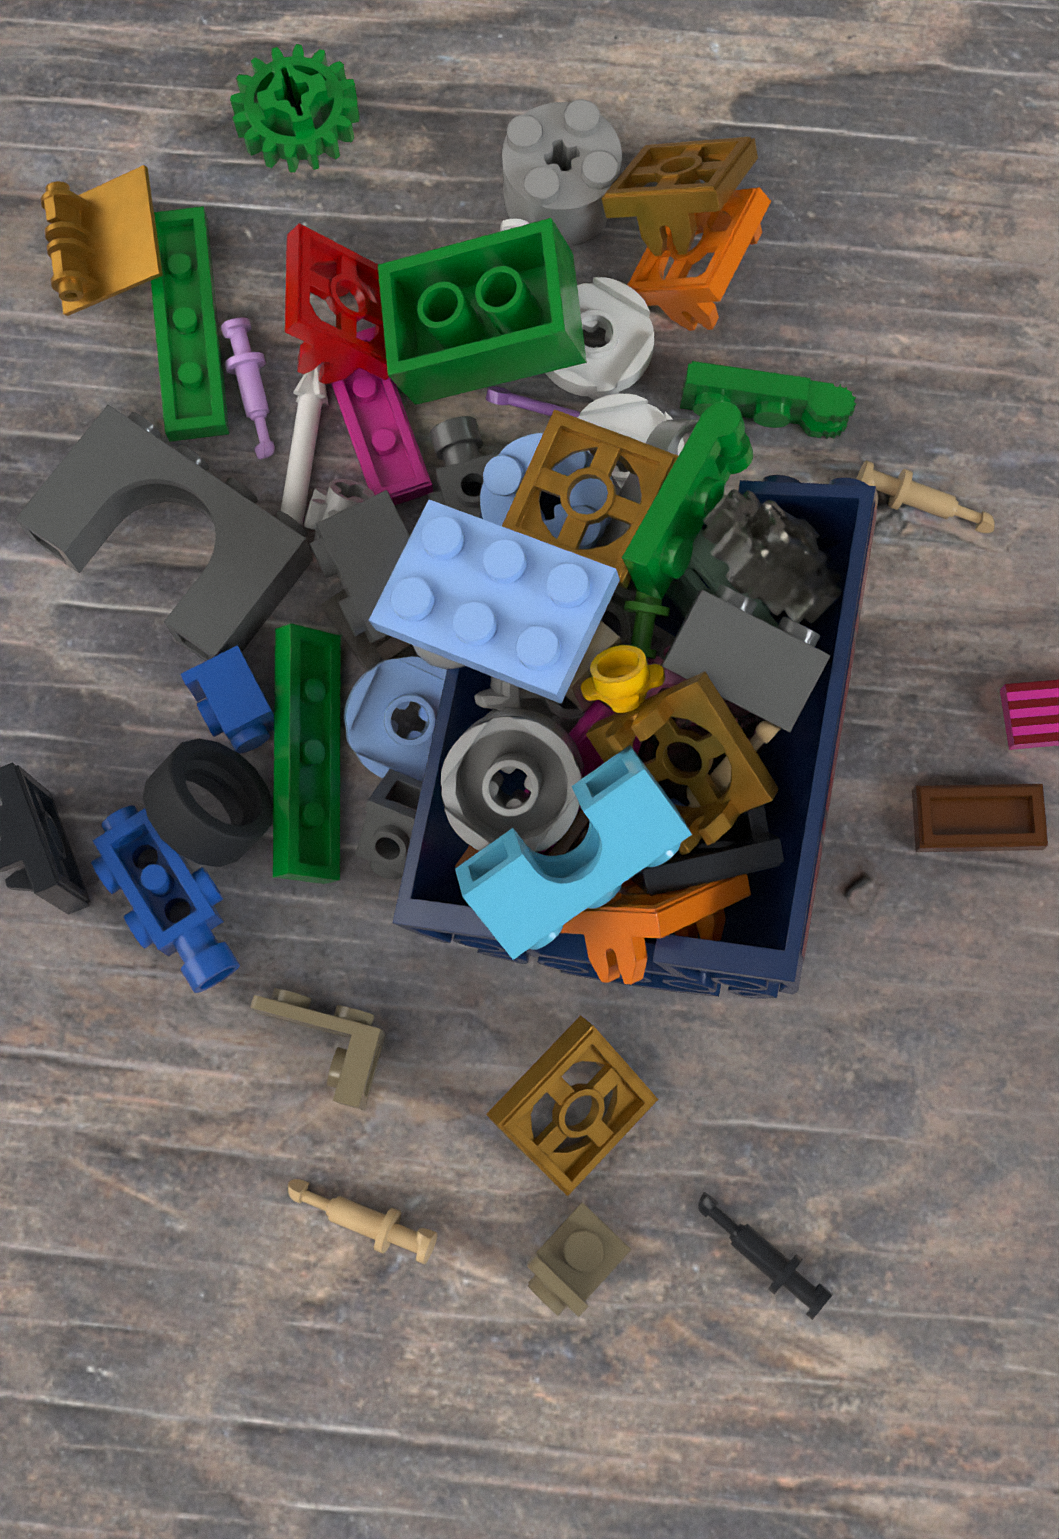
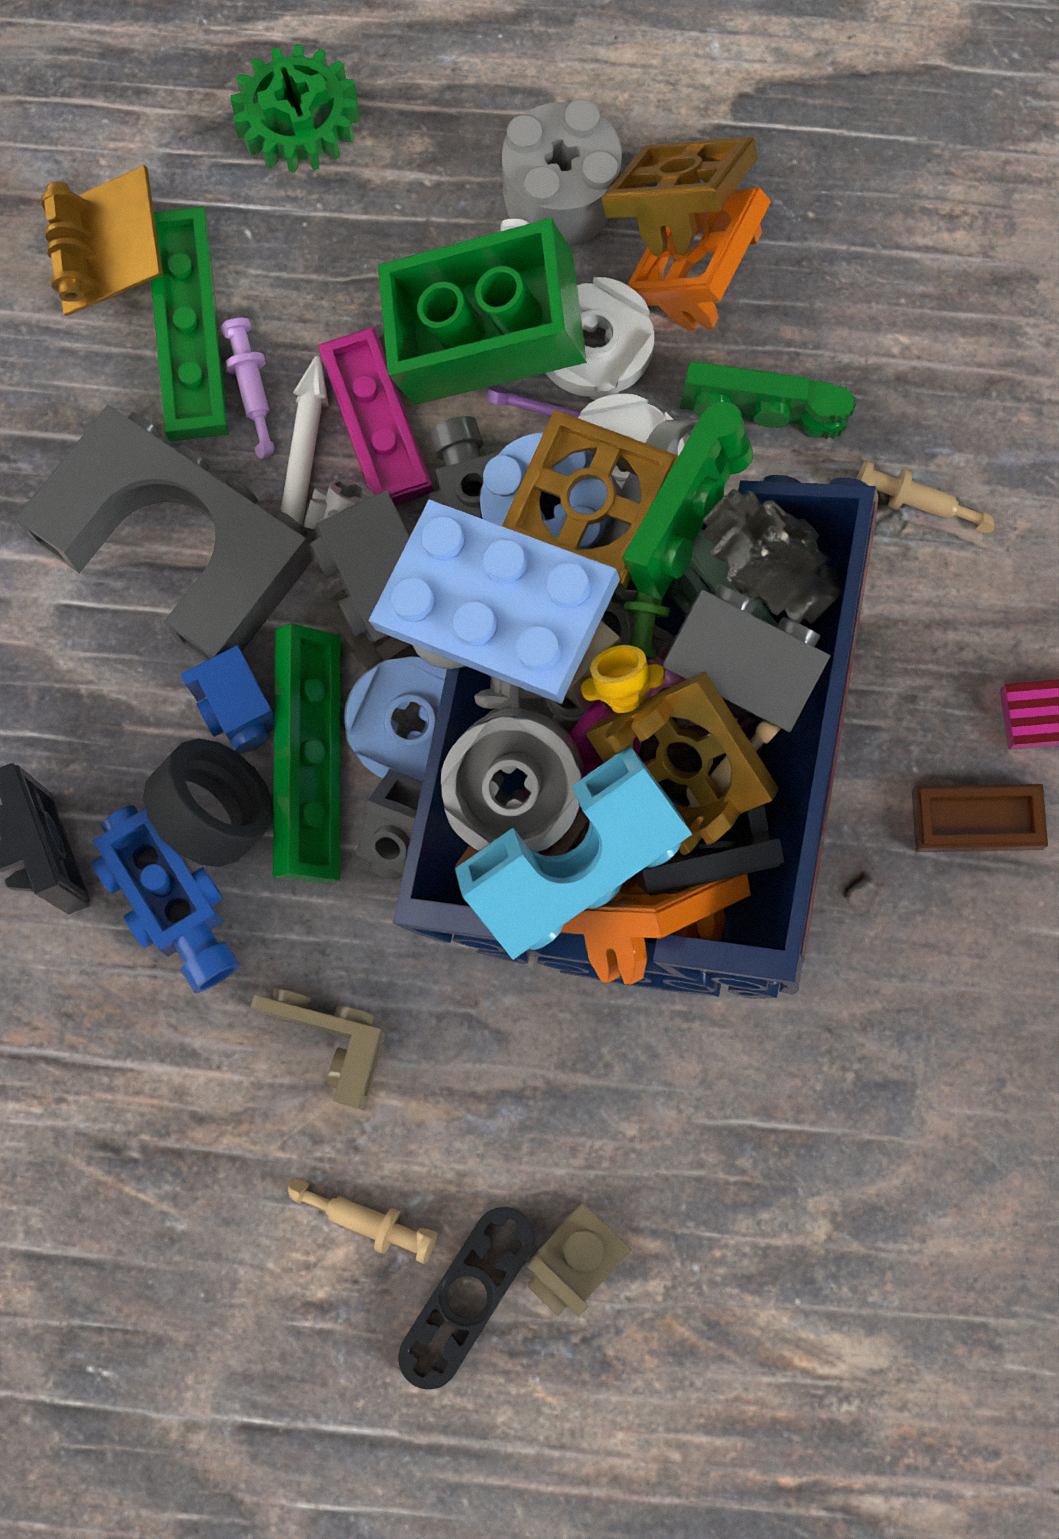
red piece [285,223,389,385] -> none
pearl gold piece [486,1015,659,1196] -> none
black piece [698,1192,833,1320] -> none
none -> black beam [398,1207,534,1390]

